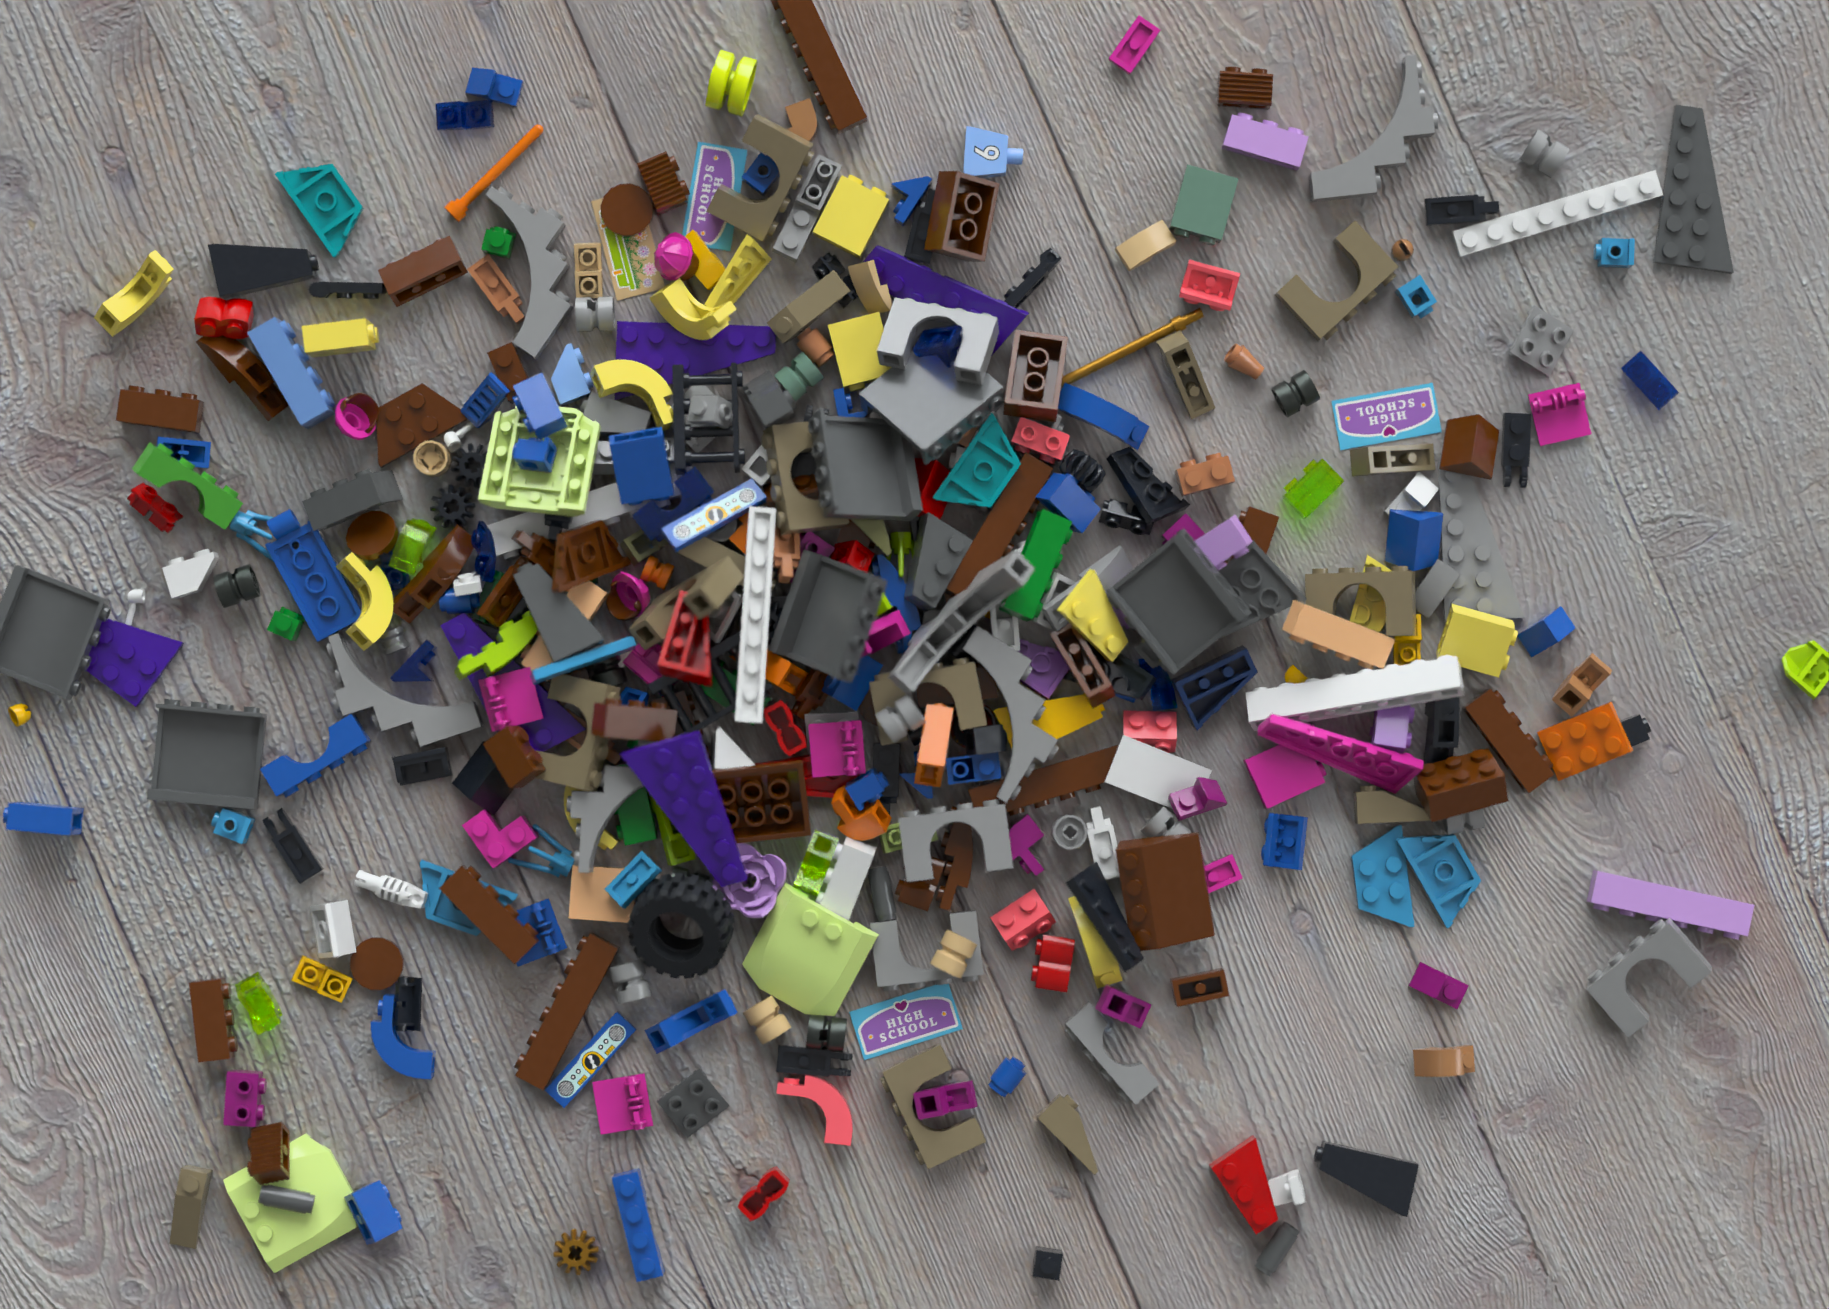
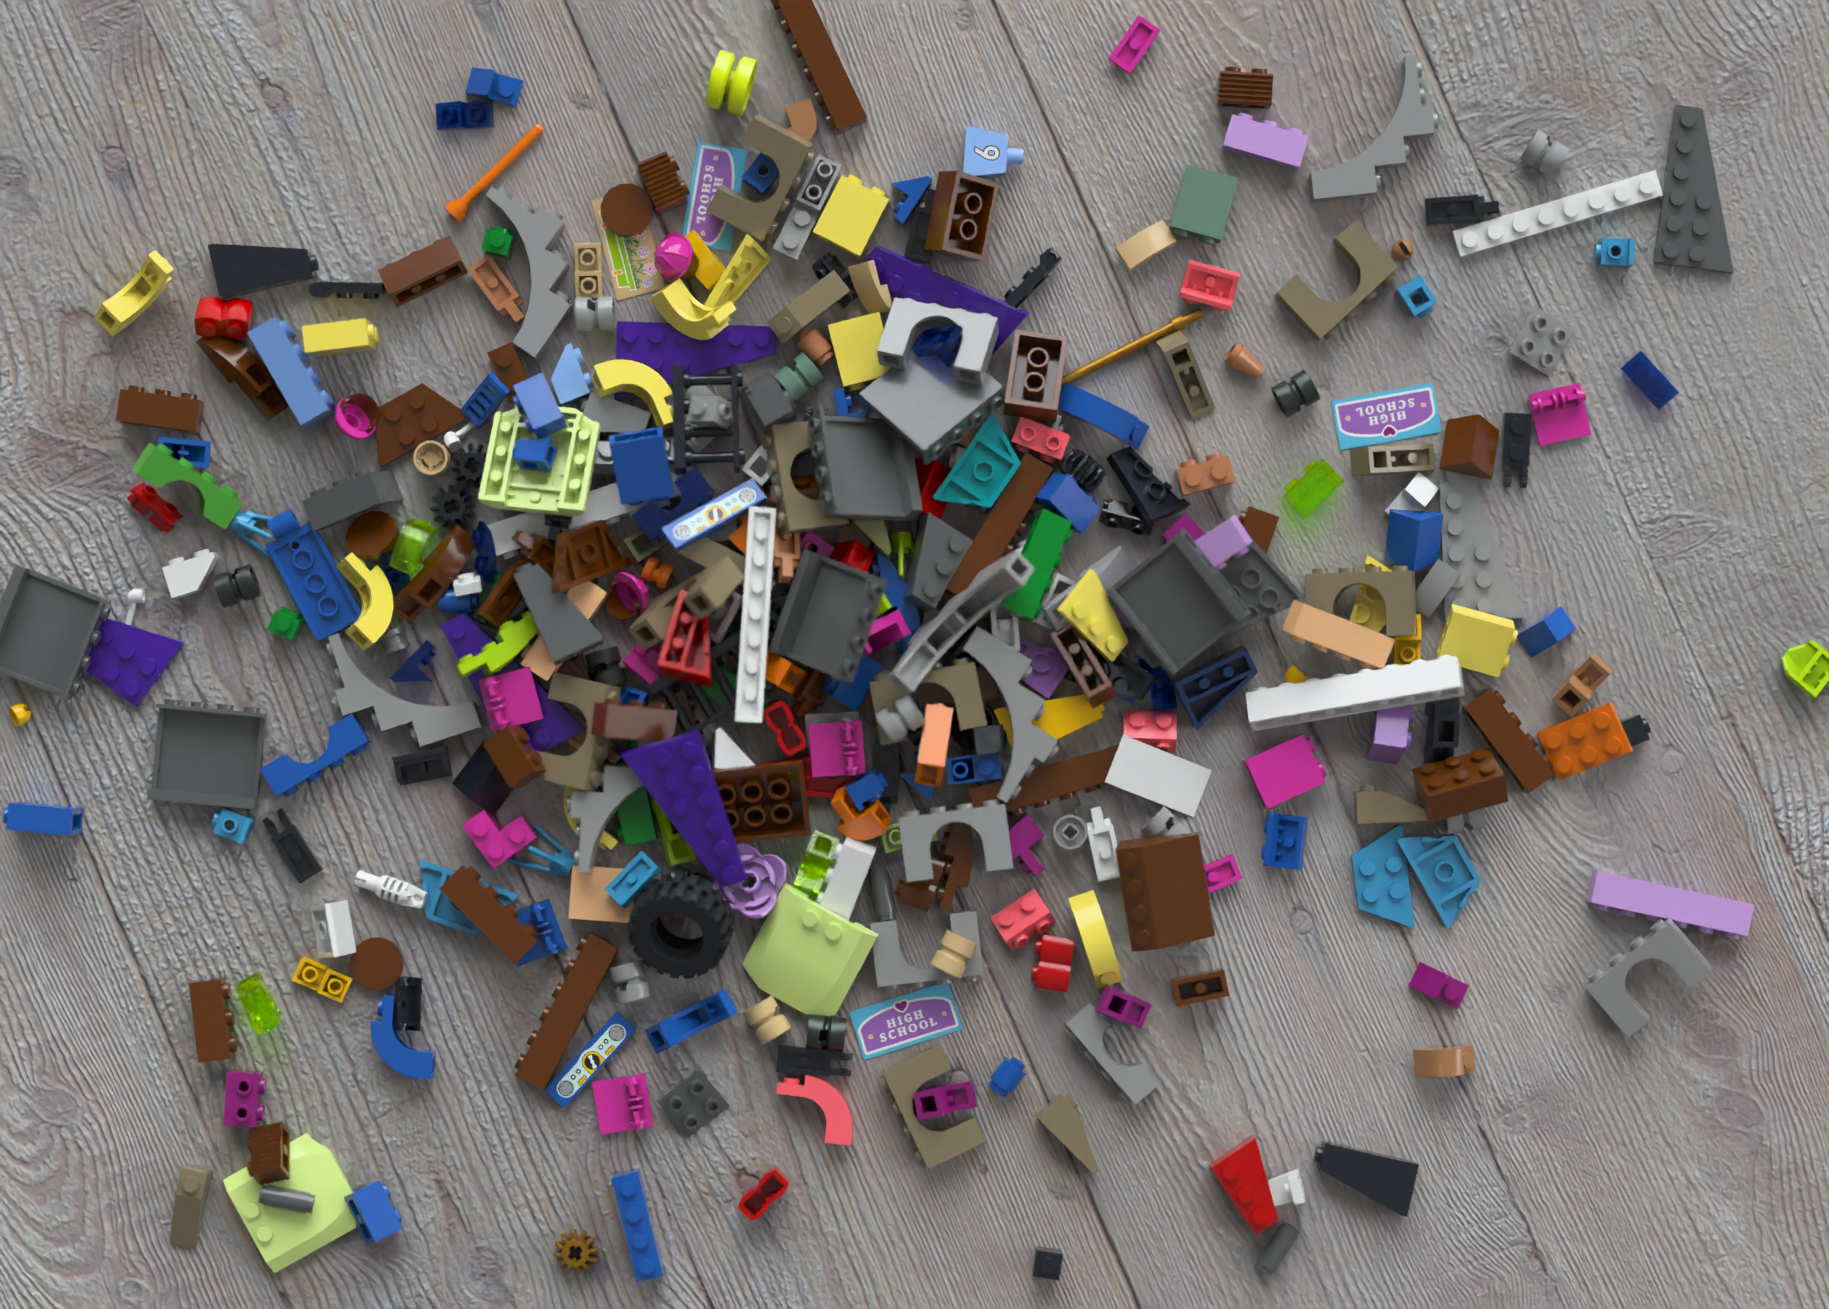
teal wing [275,164,364,259] -> none
dark azure tile [530,636,636,685] -> none
black wing [1065,862,1144,972] -> none
magenta slope [1168,777,1227,821] -> none
dark pink wing [1257,714,1424,794] -> none

